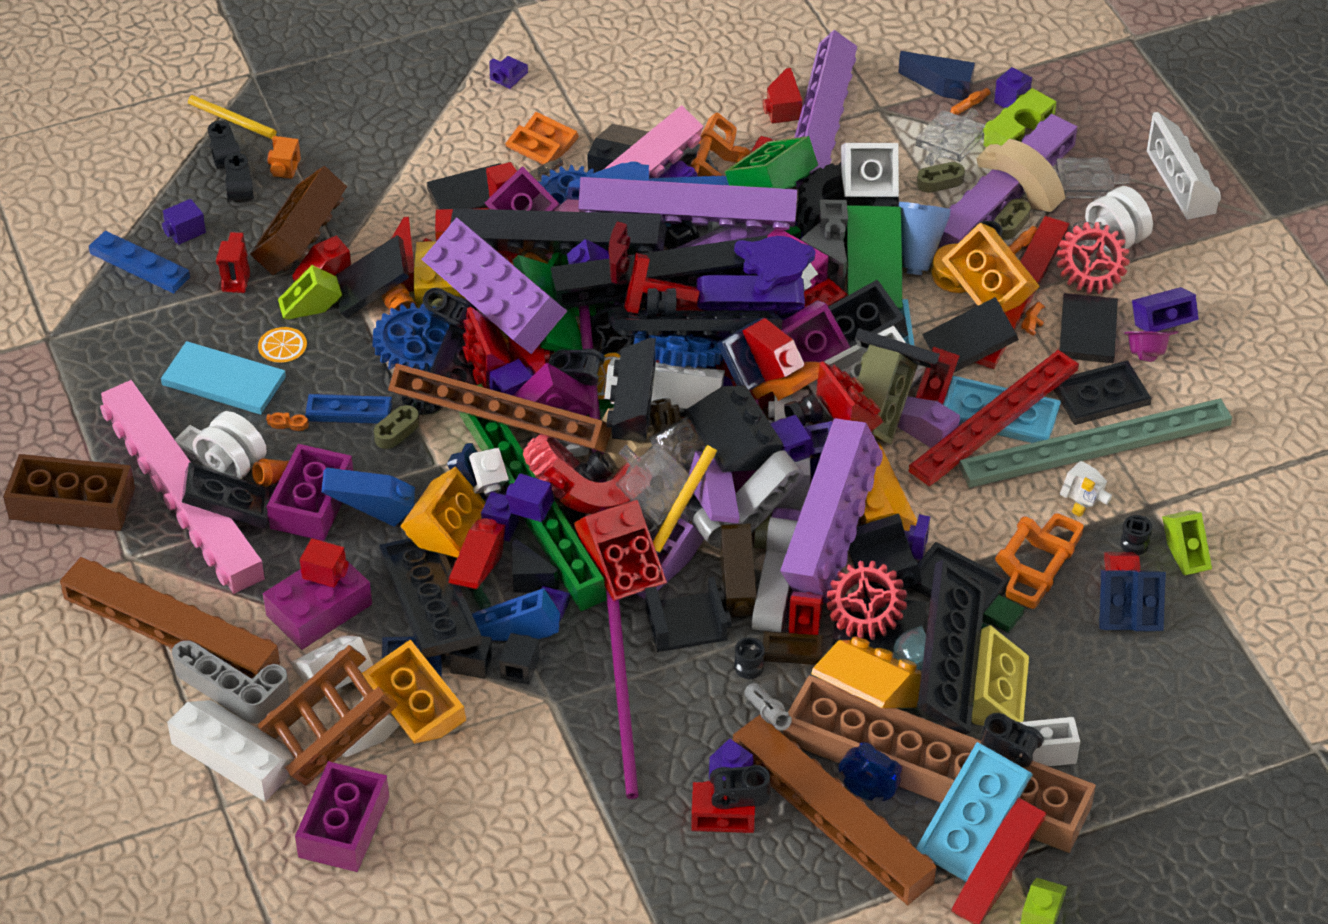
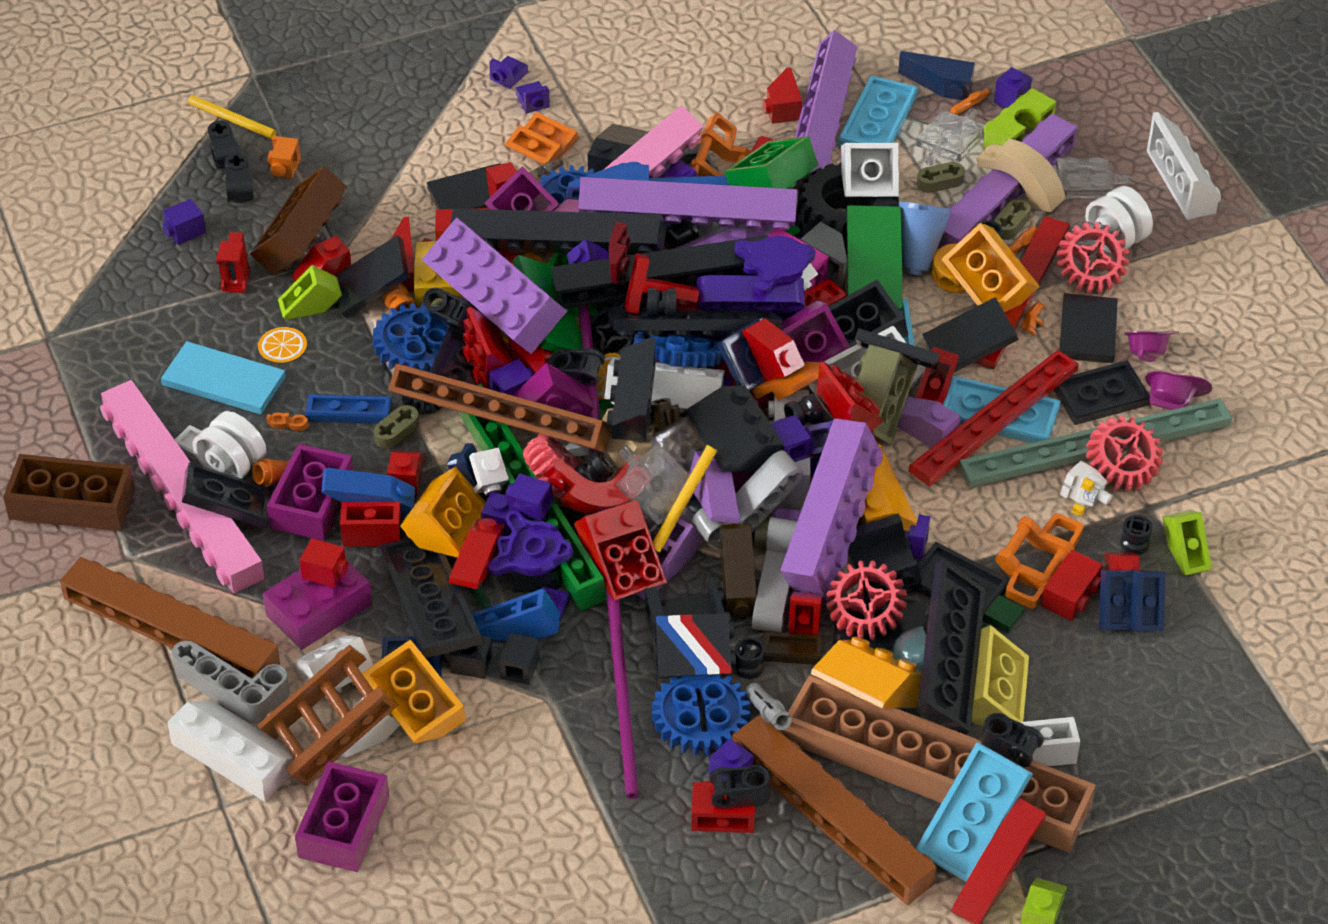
blue plate [88,230,190,294] -> none
dark grey plate [819,200,848,240] -> none
clear blue plate [839,742,902,801] -> none
dark purple brick [1132,287,1199,332] -> none
none -> red brick [340,501,402,547]
none -> red slope [387,450,426,498]
none -> dark purple tile [488,510,573,576]
none -> dark purple bracket [516,81,550,114]
none -> blue gear [652,674,750,756]
none -> panel [653,613,736,679]
none -> medium azure tile [838,75,919,146]
none -> red brick [1041,550,1103,621]
none -> coral gear [1086,415,1163,492]
none -> magenta piece [1145,371,1213,410]

